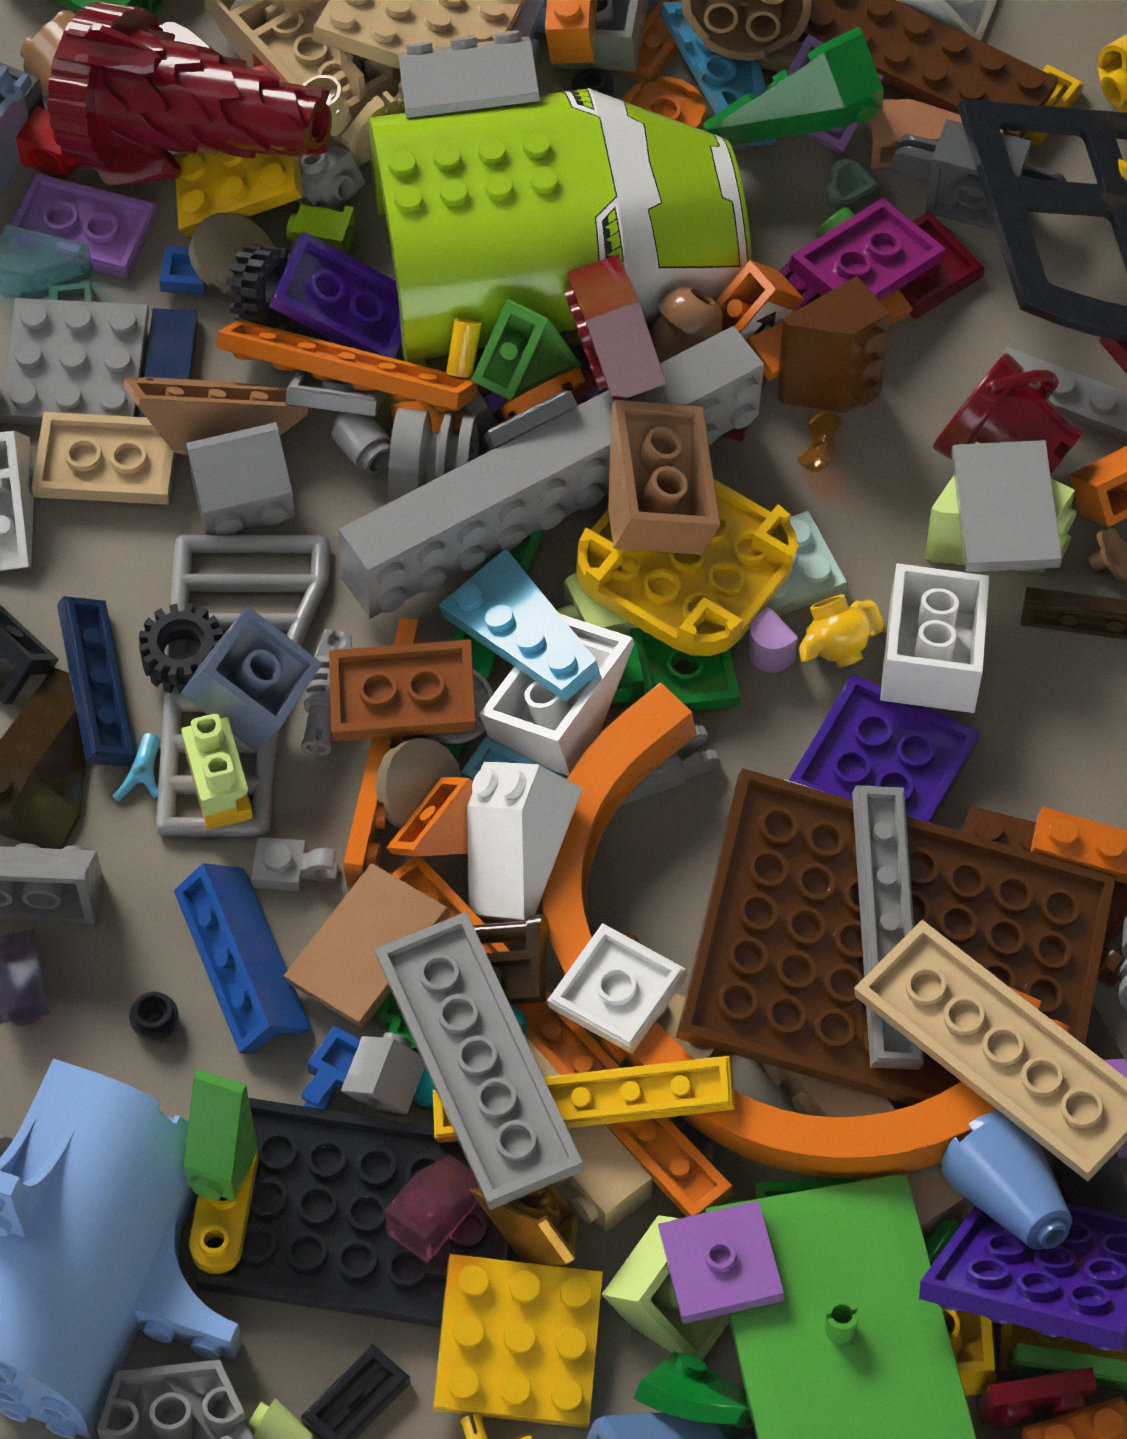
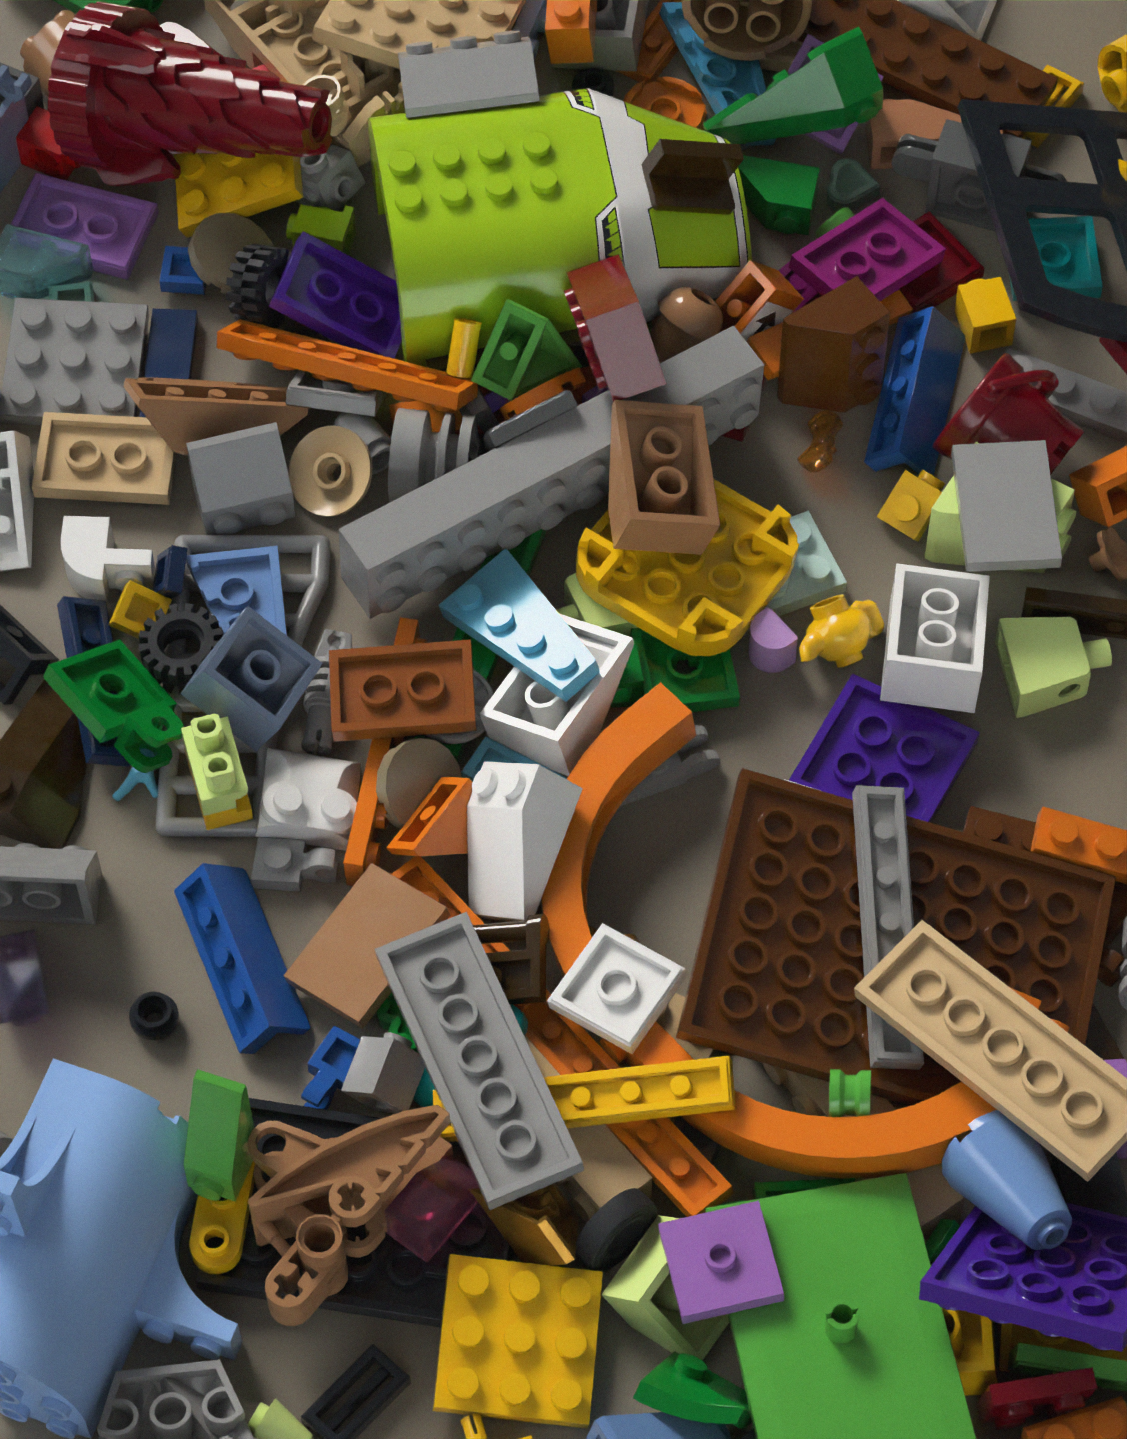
none -> green plate [43,639,184,773]
none -> white brick [61,516,156,604]
none -> yellow plate [108,580,172,639]
none -> dark blue tile [153,545,188,599]
none -> medium blue wing [186,546,287,635]
none -> medium nougat piece [248,1105,453,1326]
none -> white slope [256,748,361,851]
none -> tan dish [288,425,373,517]
none -> black tyre [575,1188,657,1272]
none -> dark brown panel [641,139,744,215]
none -> green slope [738,155,820,236]
none -> bright green wheel [829,1069,871,1117]
none -> blue panel [864,306,965,476]
none -> yellow bracket [877,469,946,542]
none -> yellow brick [954,277,1016,354]
none -> yellowish green torso [995,617,1112,718]
none -> teal plate [1009,216,1103,301]

